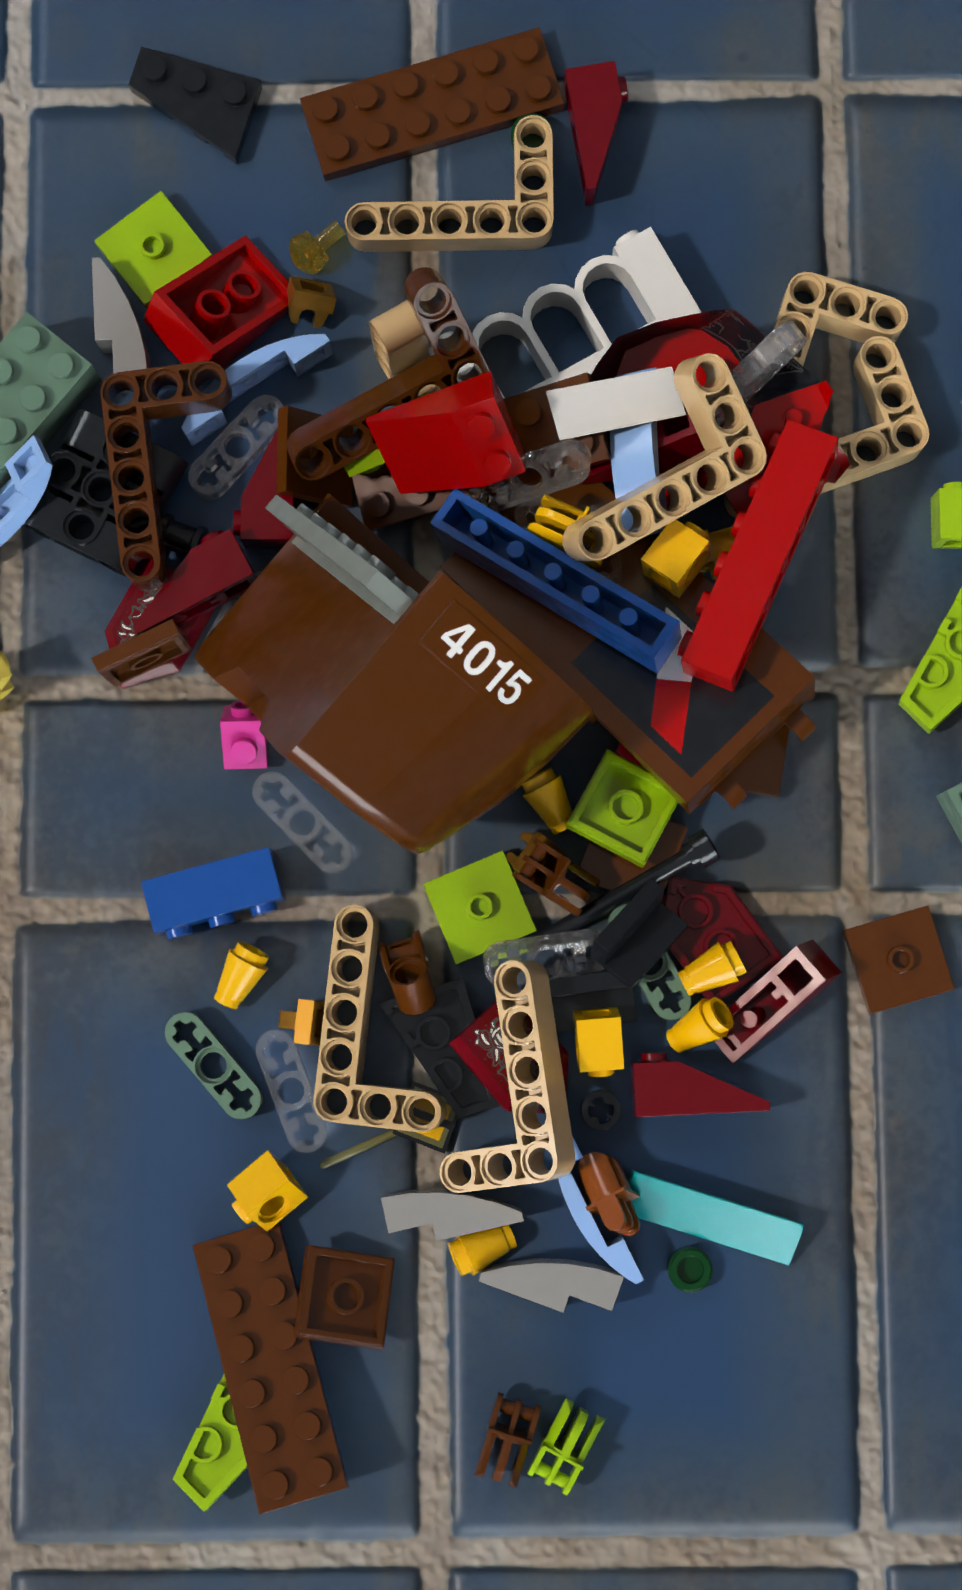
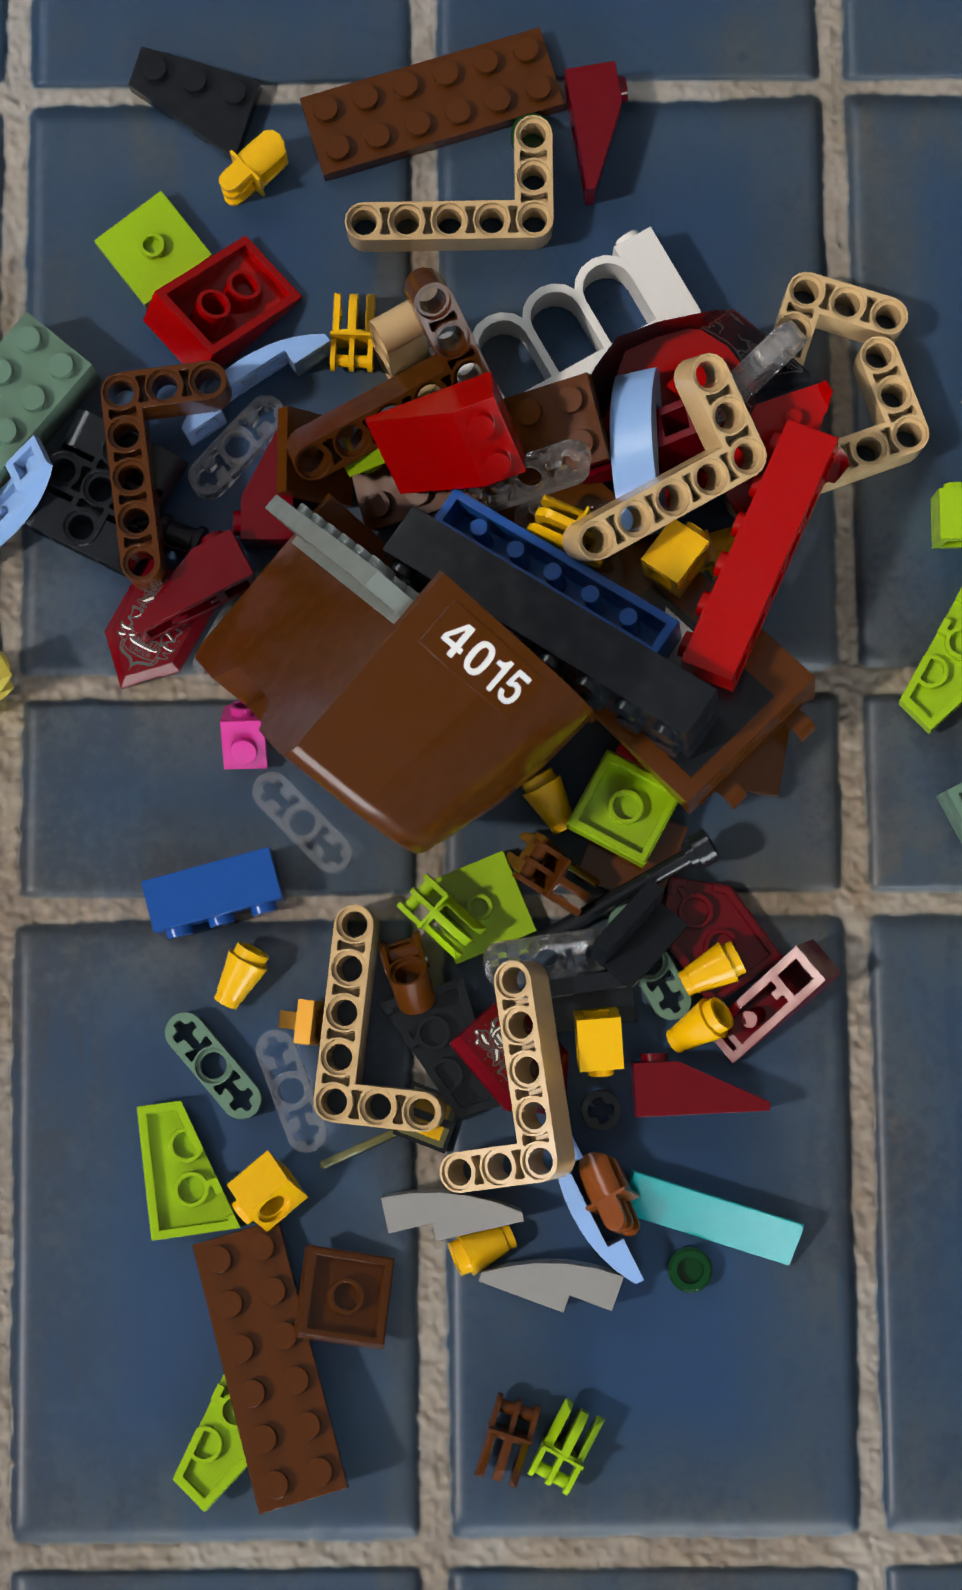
reddish brown plate [91,619,192,687] -> none
light grey slope [92,257,152,394] -> none
pearl gold tile [287,275,337,328] -> none
clear yellow plate [289,220,346,274] -> none
white sticker [546,366,686,441] -> none
reddish brown plate [842,905,955,1014] -> none
none -> lime wing [137,1101,240,1241]
none -> yellow arm [219,130,289,206]
none -> yellow arm [330,293,376,373]
none -> black brick [382,506,720,760]
none -> lime arm [397,873,486,961]

